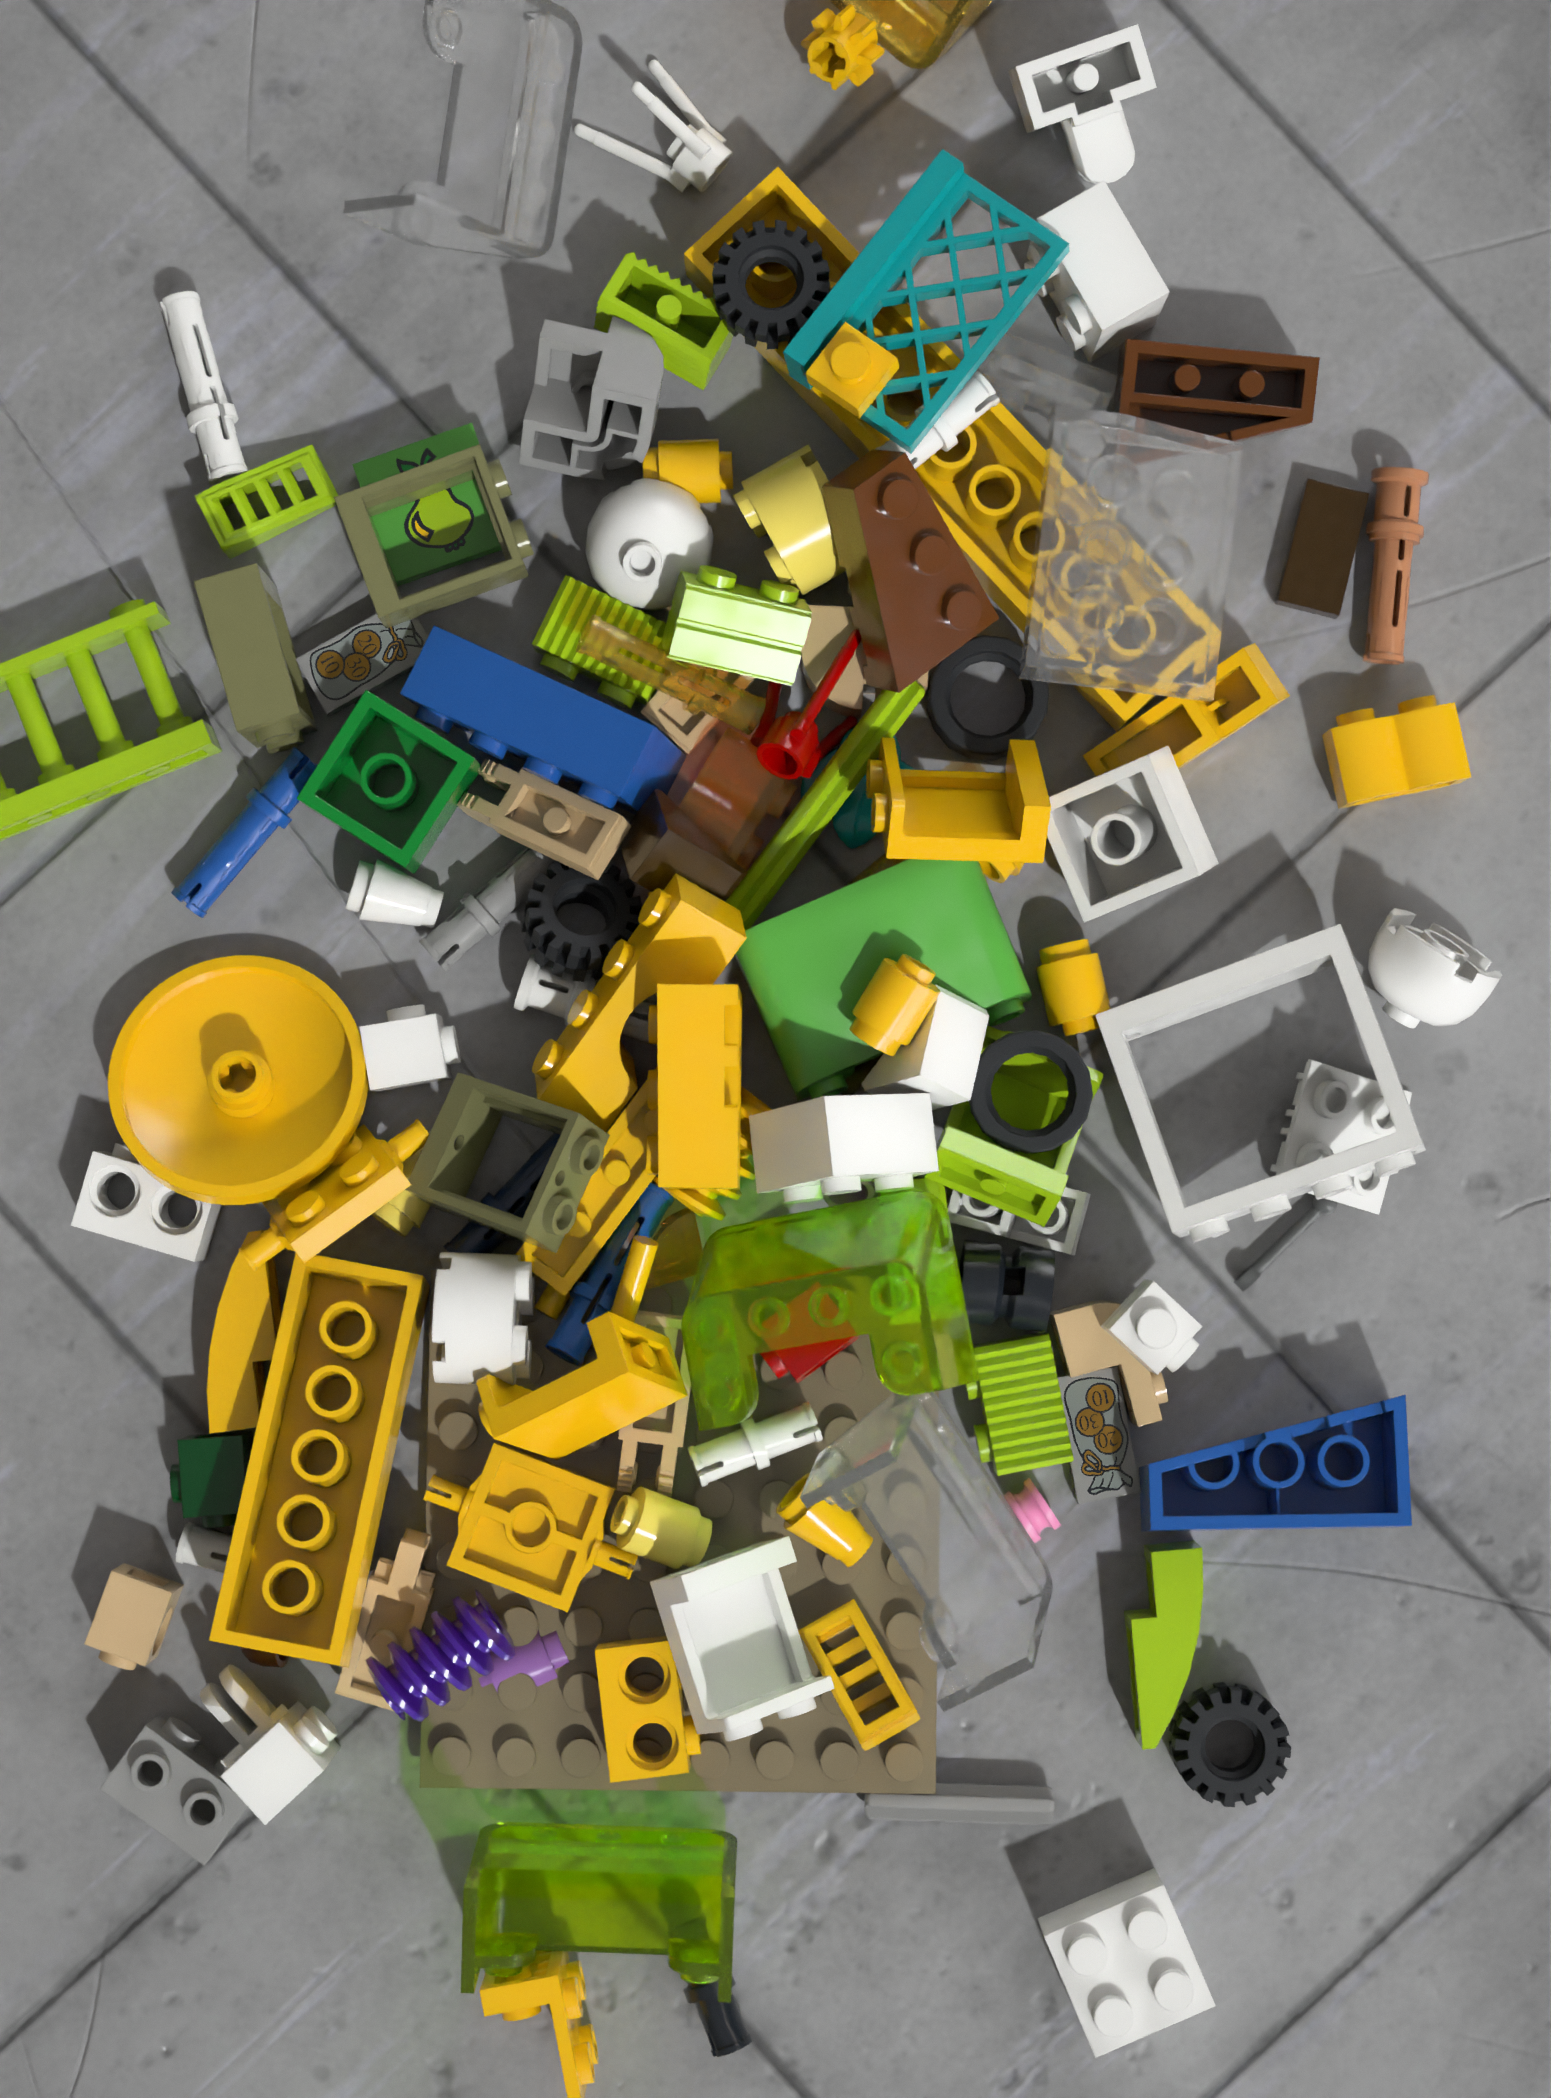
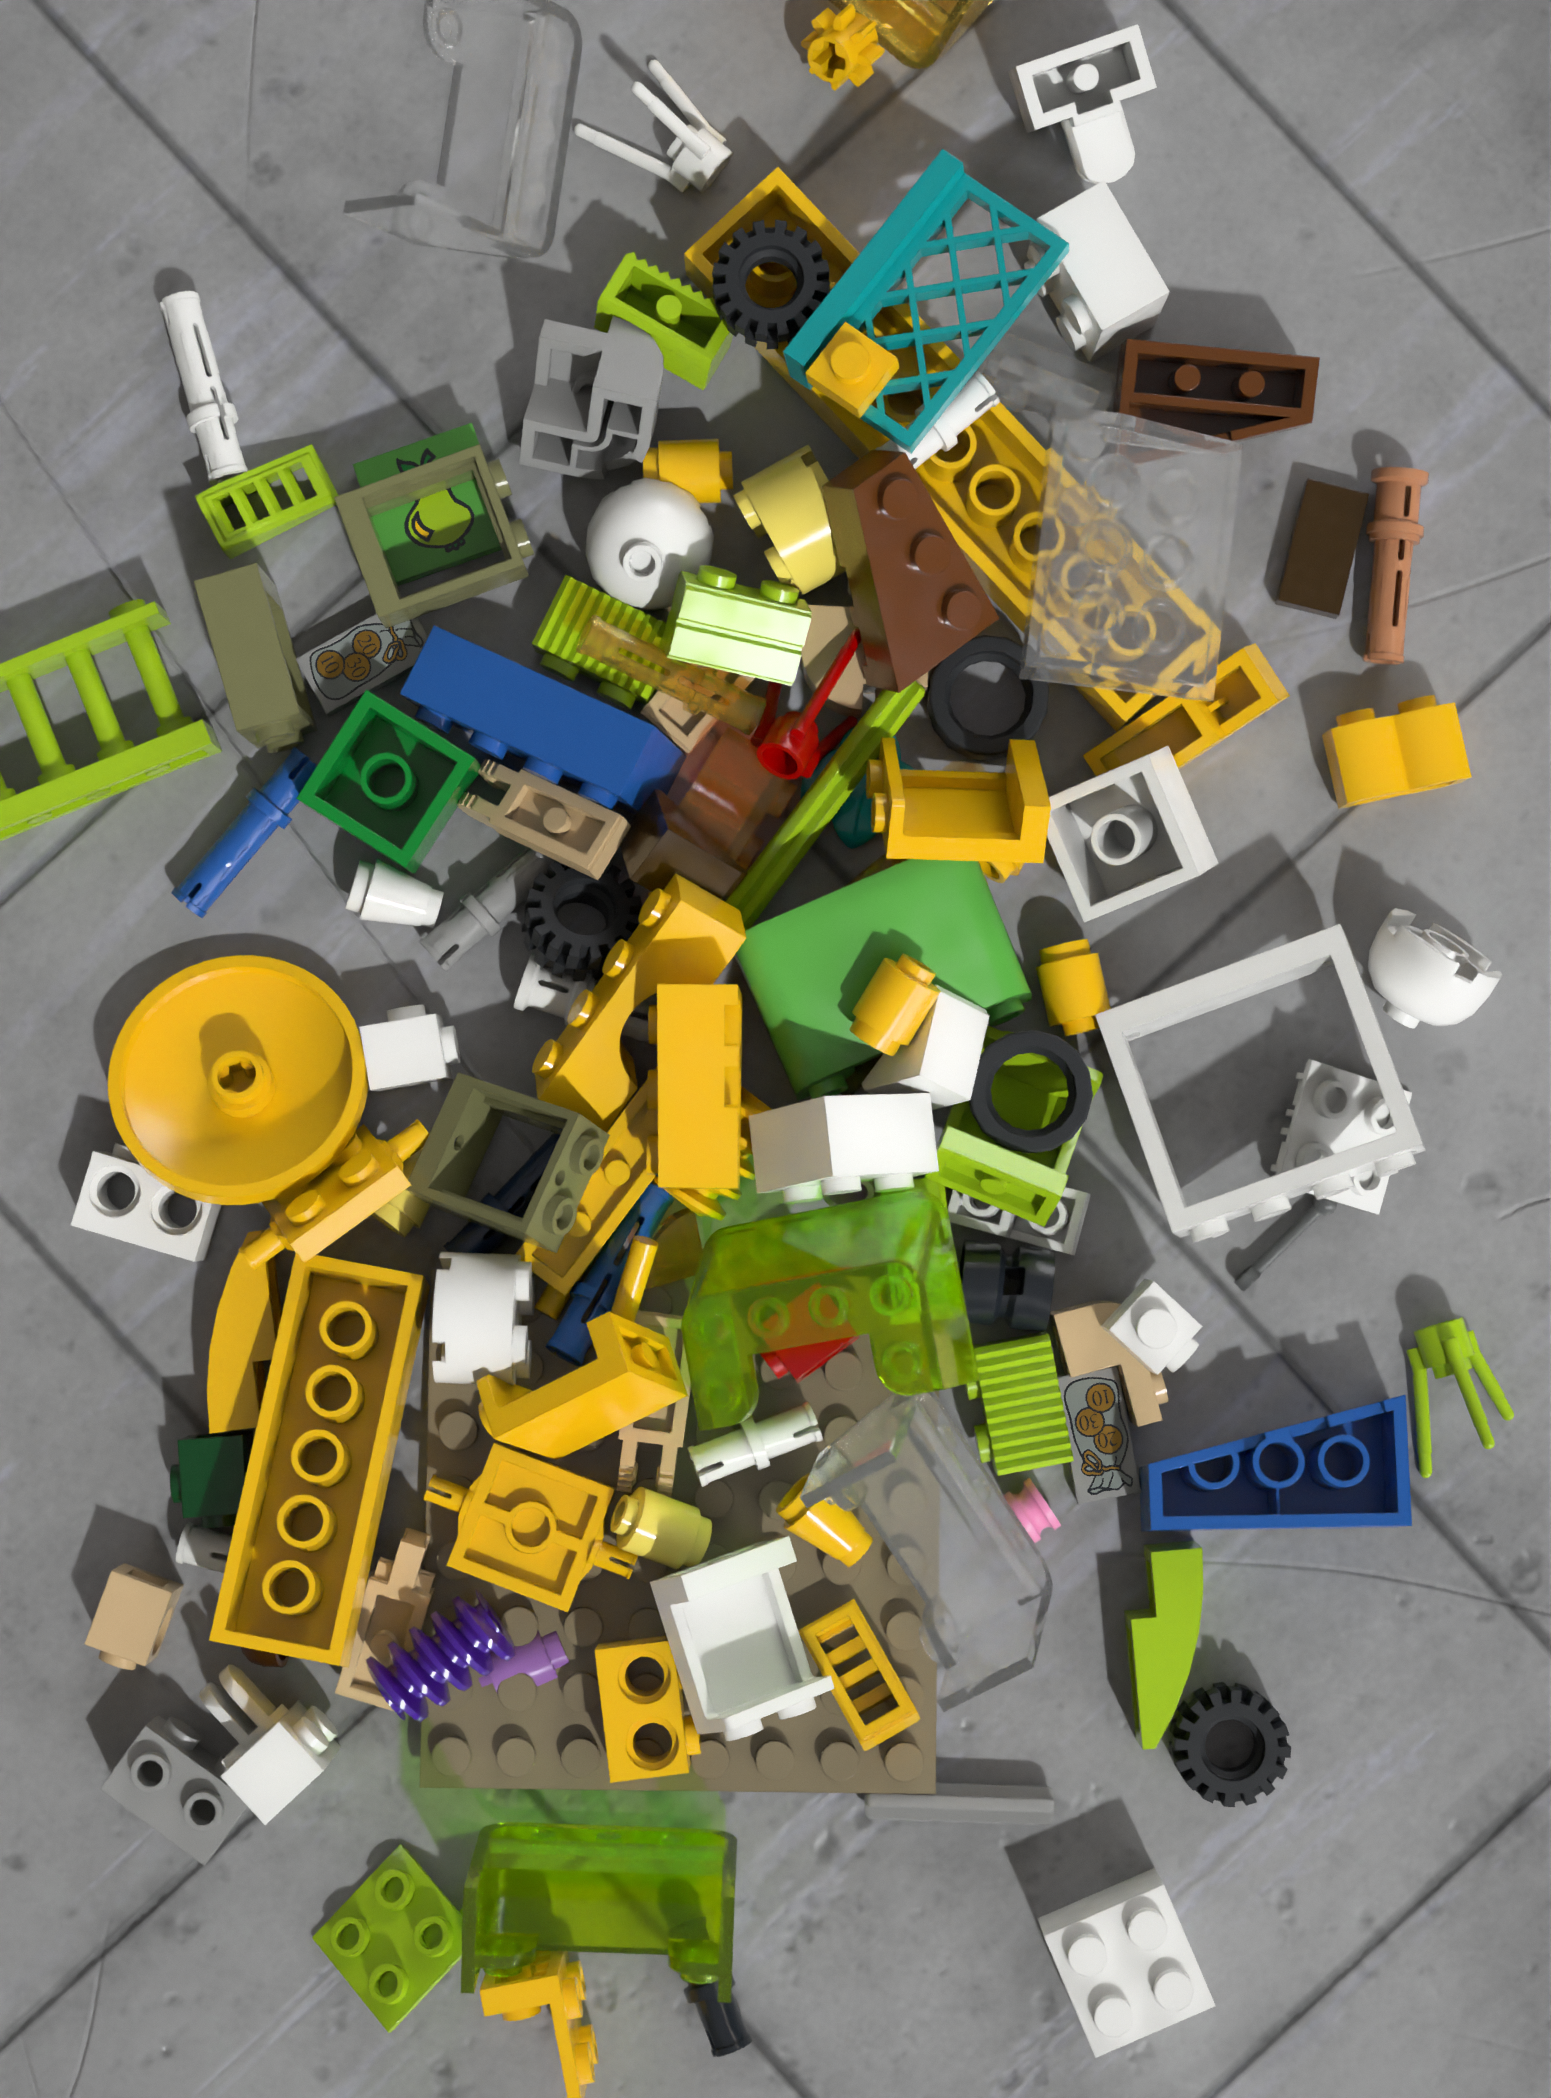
none -> lime hinge [312,1844,481,2033]
none -> lime plant [1406,1317,1514,1478]

